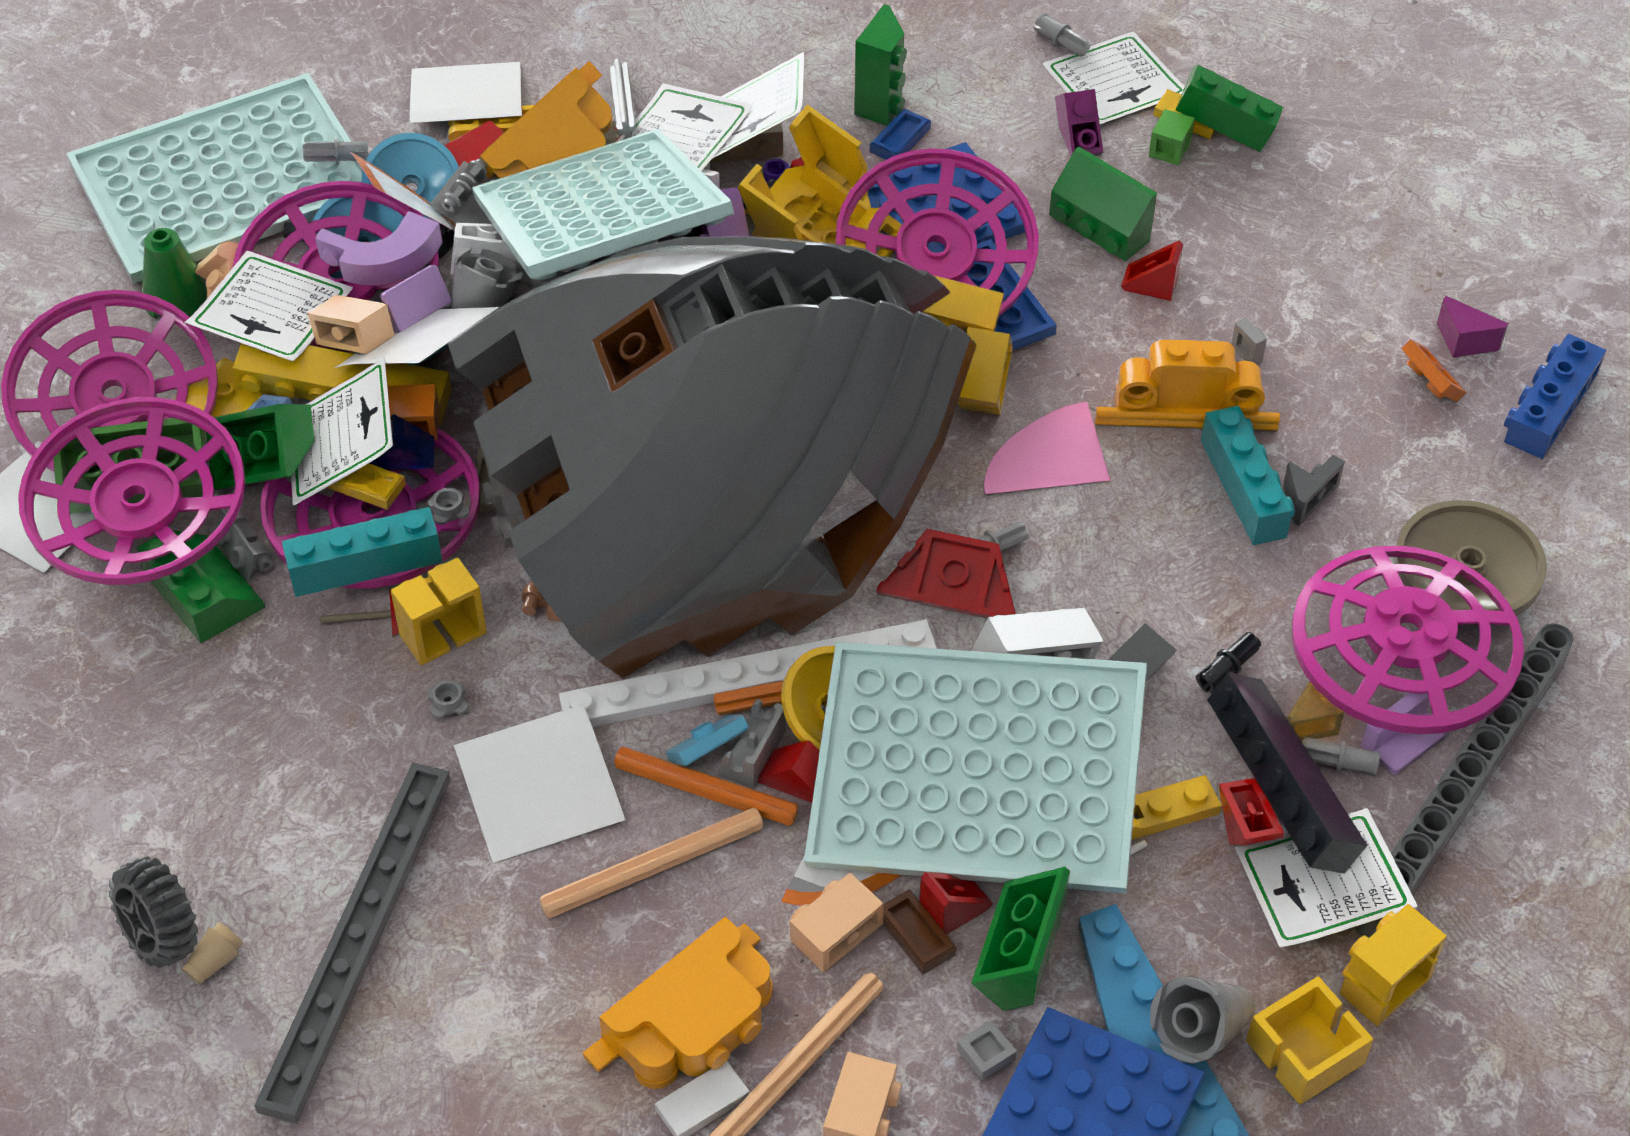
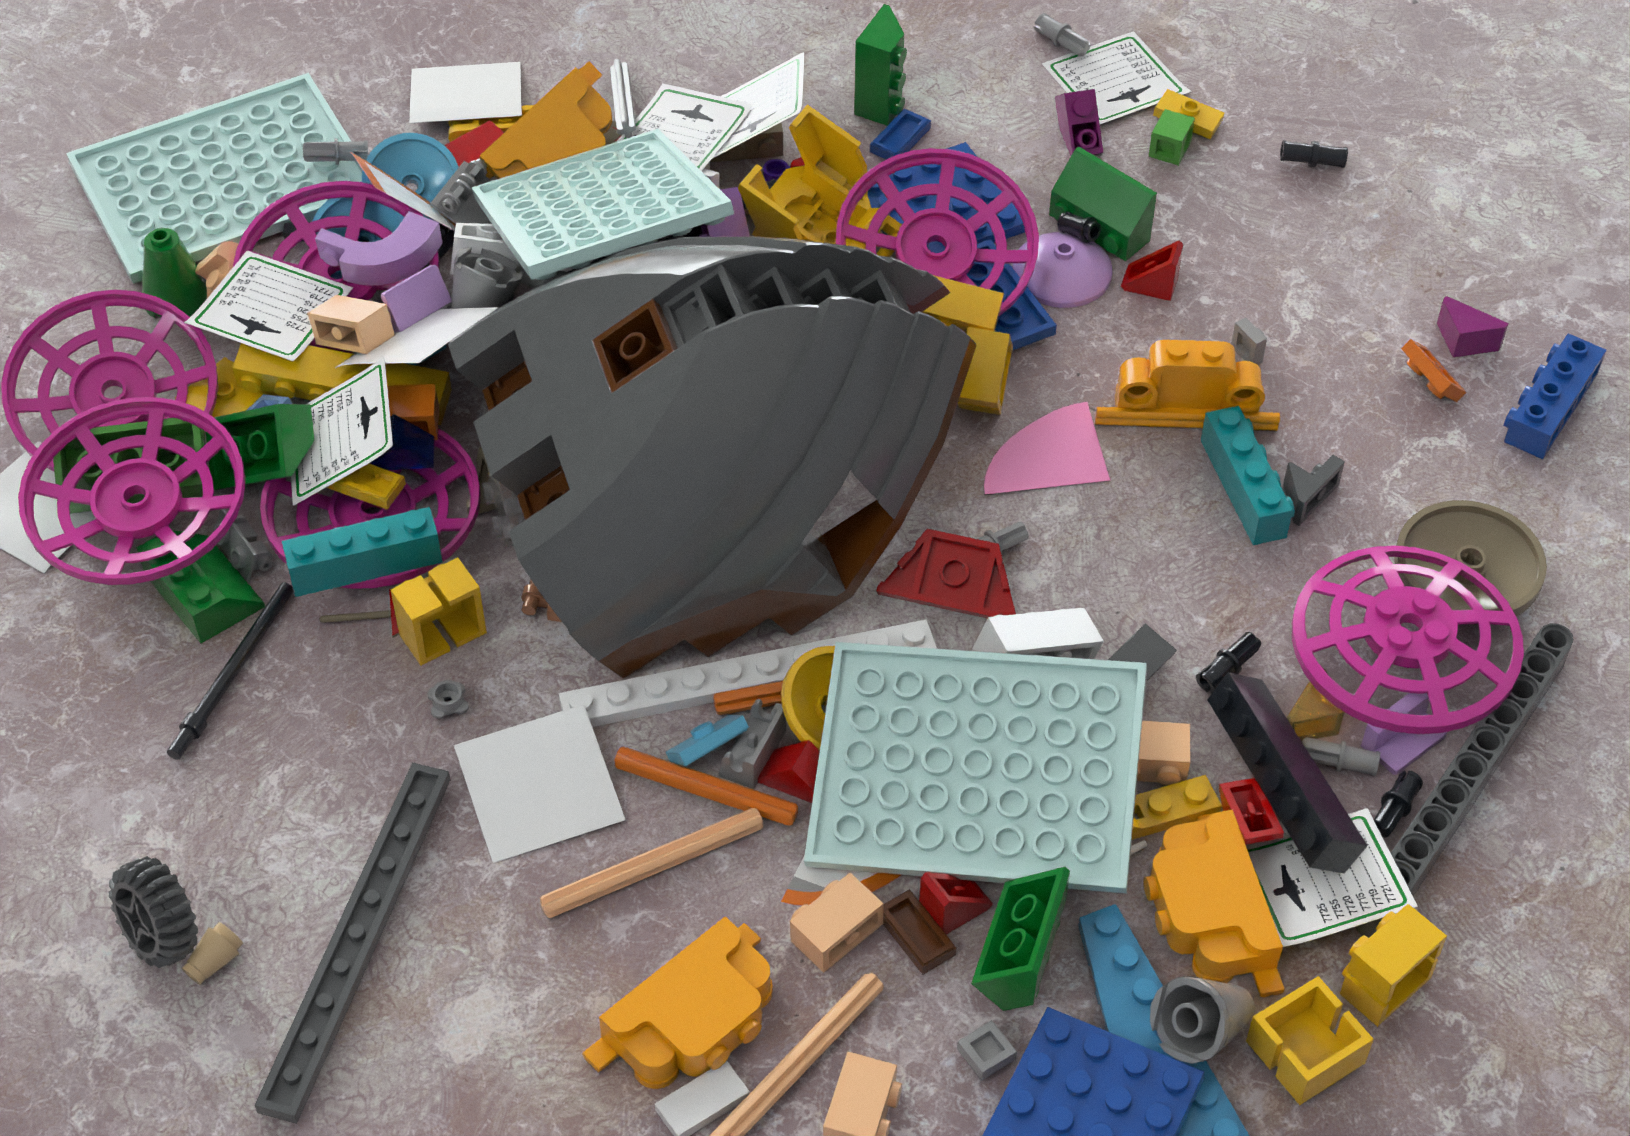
light grey plate [428,488,469,525] -> none
green slope [1175,65,1284,152] -> none
none -> black bar [167,582,294,760]
none -> lavender dish [1012,232,1112,308]
none -> black pin [1057,211,1101,243]
none -> light nougat brick [1137,721,1190,785]
none -> light orange brick [1143,810,1285,997]
none -> black pin [1280,140,1348,168]
none -> black axle [1374,770,1423,838]

